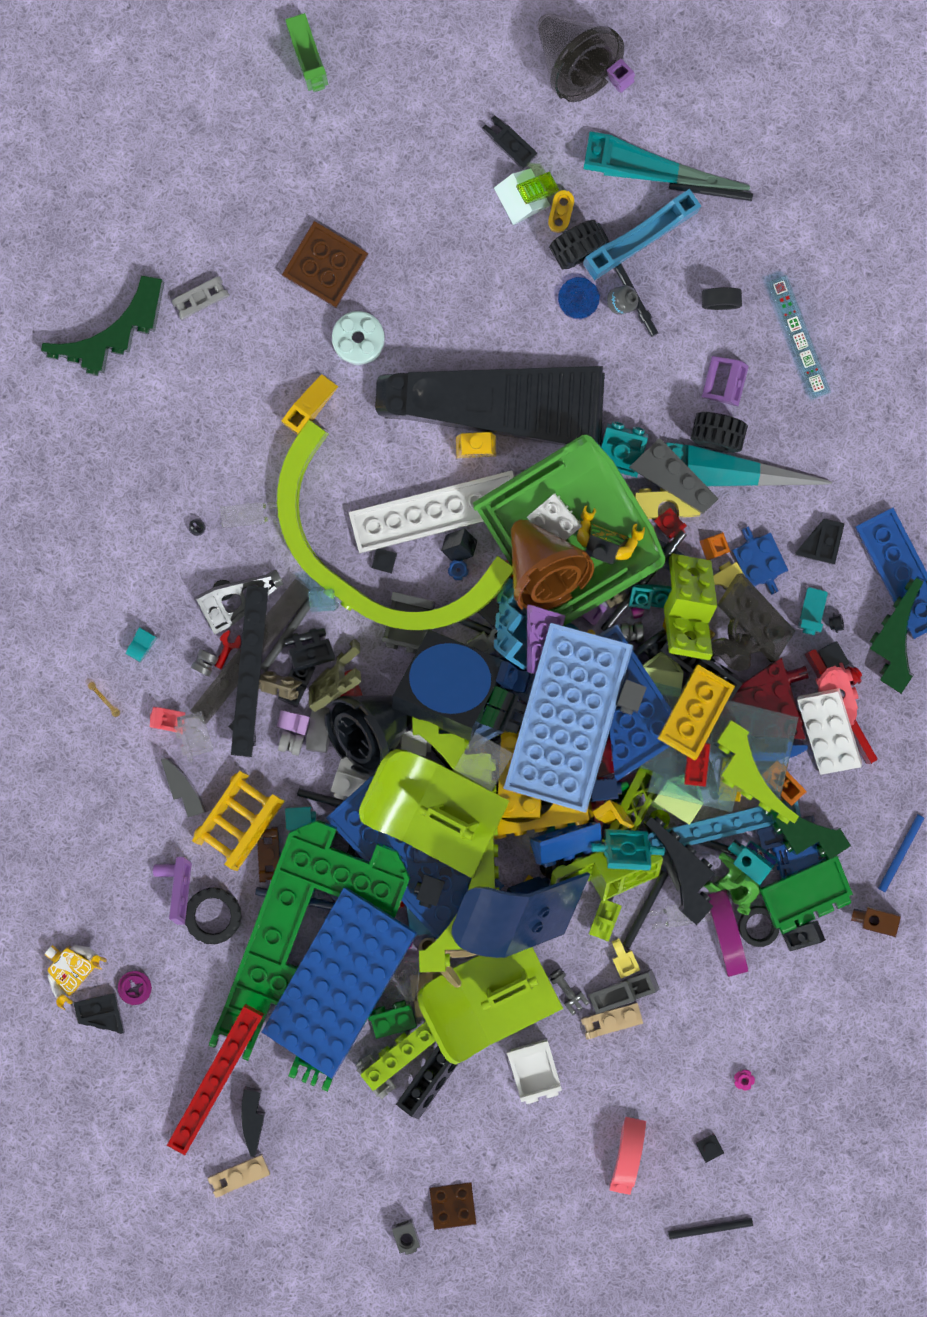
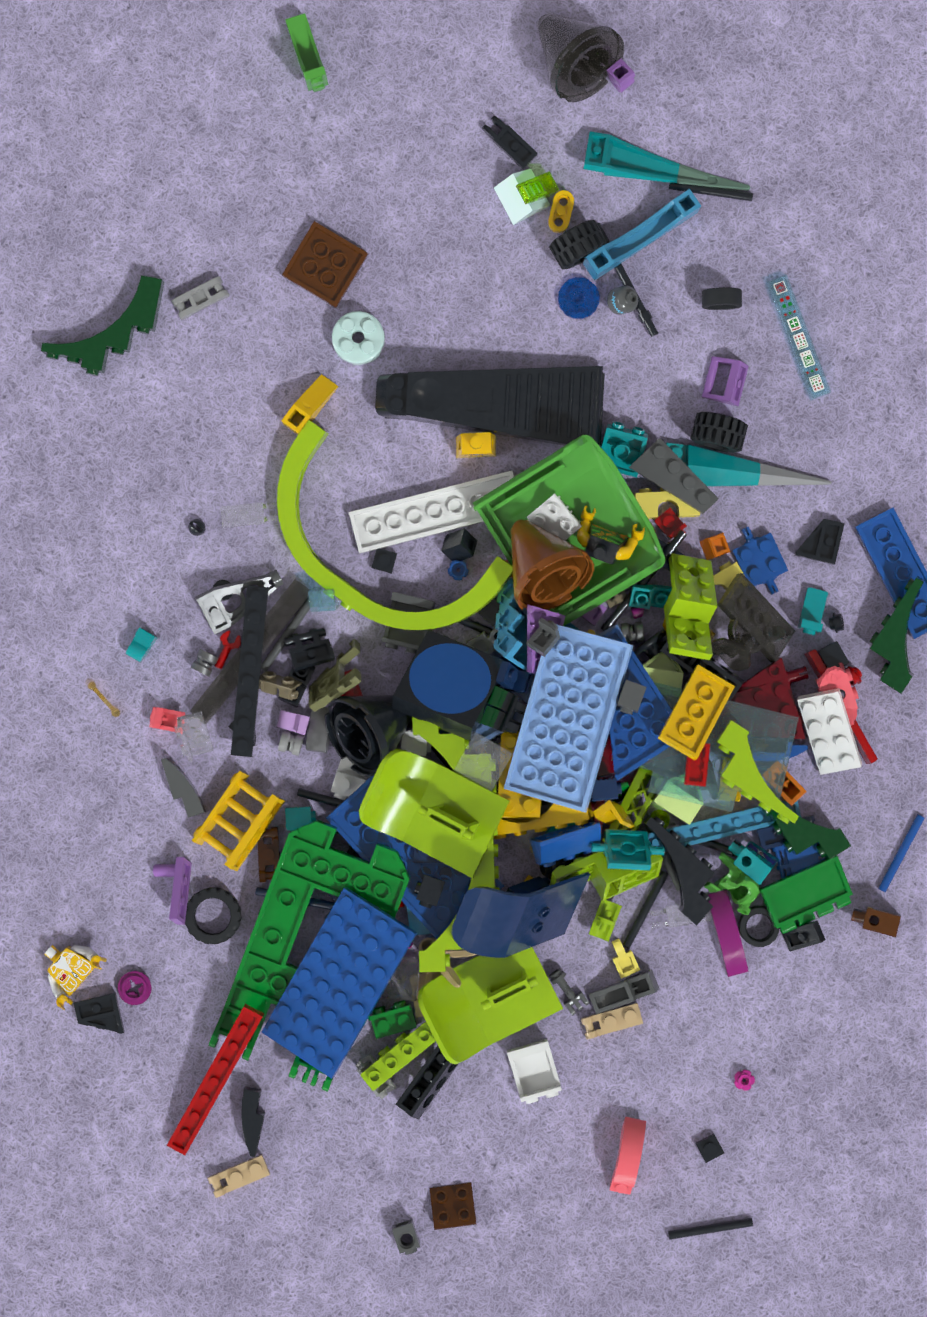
none -> dark grey bracket [527,618,560,657]

